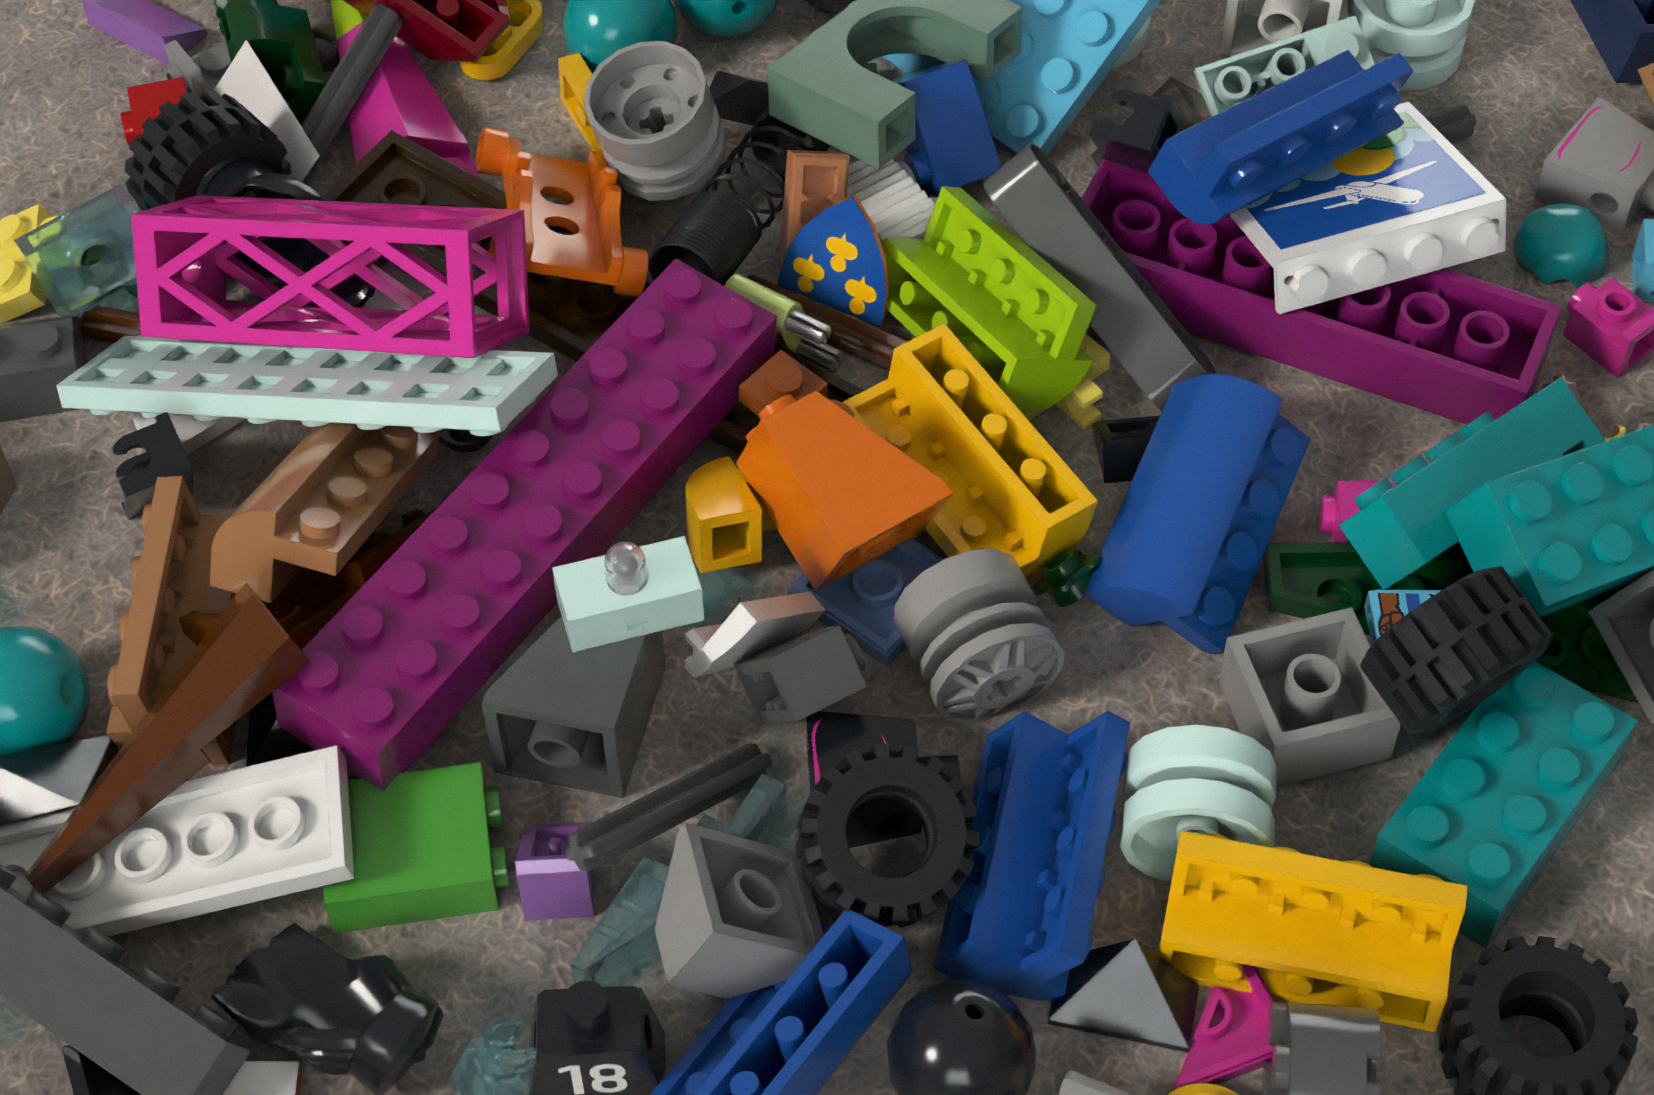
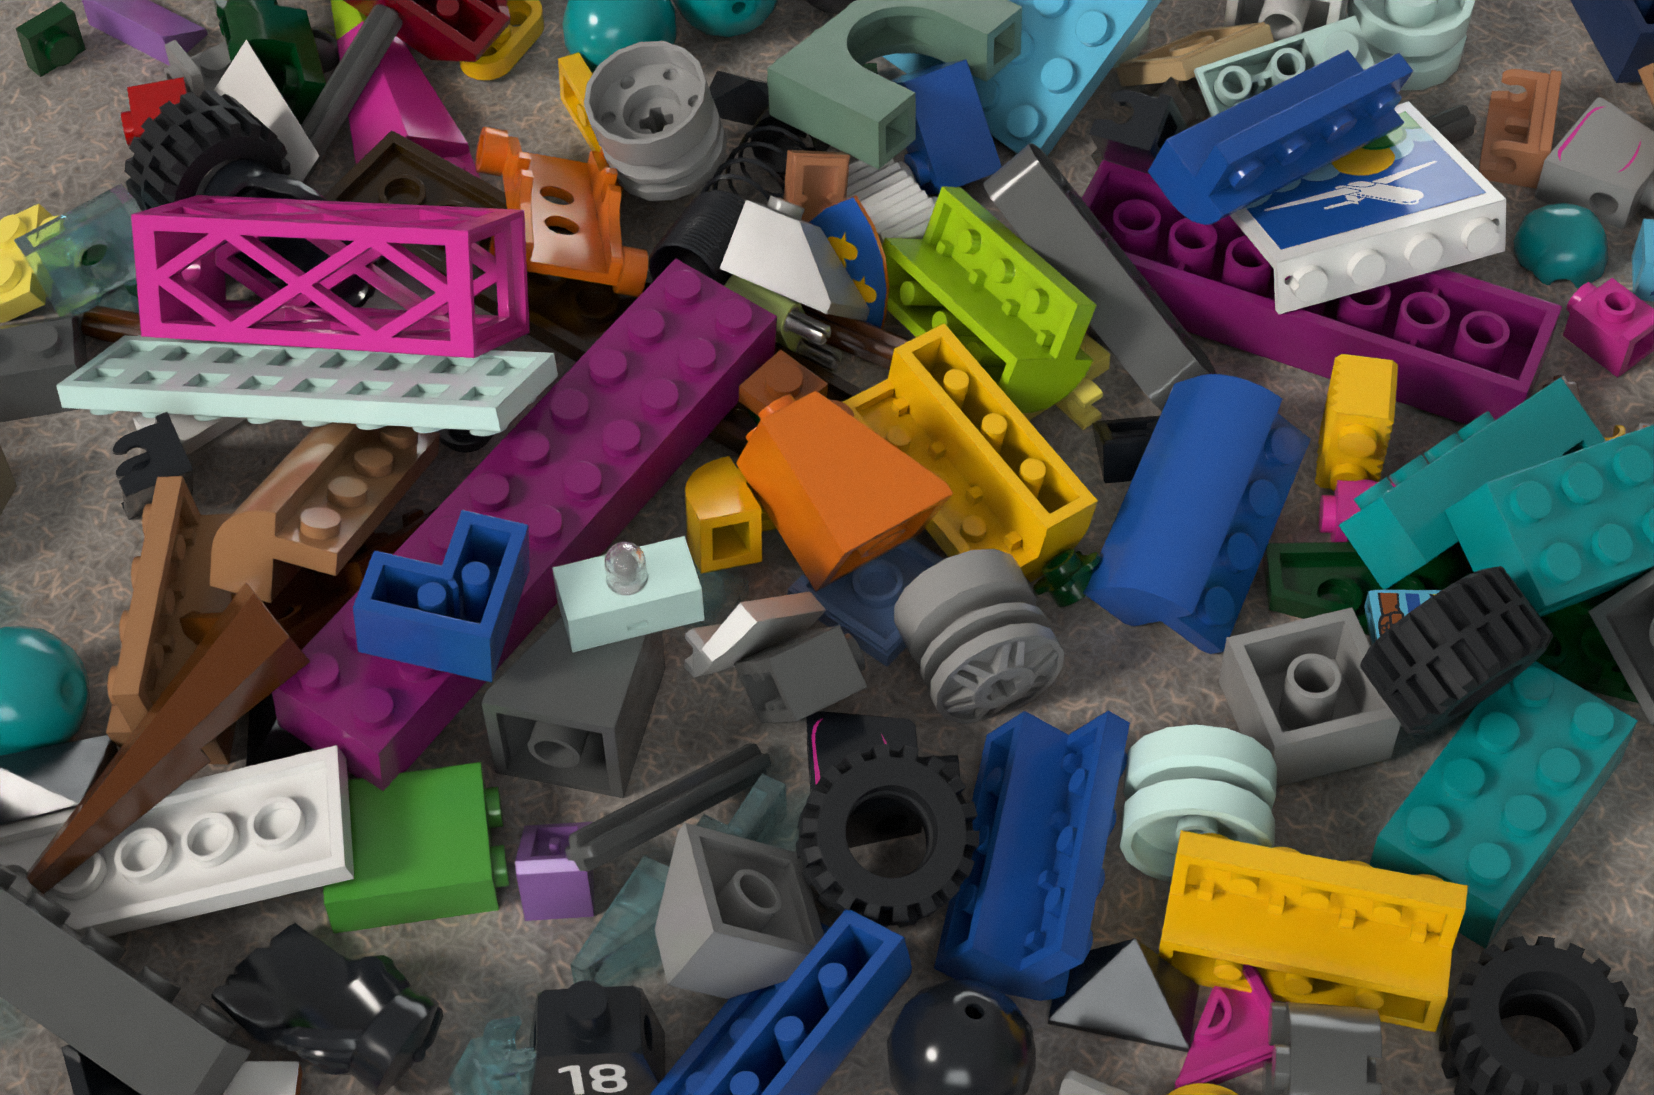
none -> dark green plate [15,1,86,77]
none -> blue brick [353,510,530,682]
none -> slope [720,195,870,321]
none -> tan tile [1116,22,1274,87]
none -> yellow brick [1315,354,1398,492]
none -> nougat hinge [1478,69,1562,189]

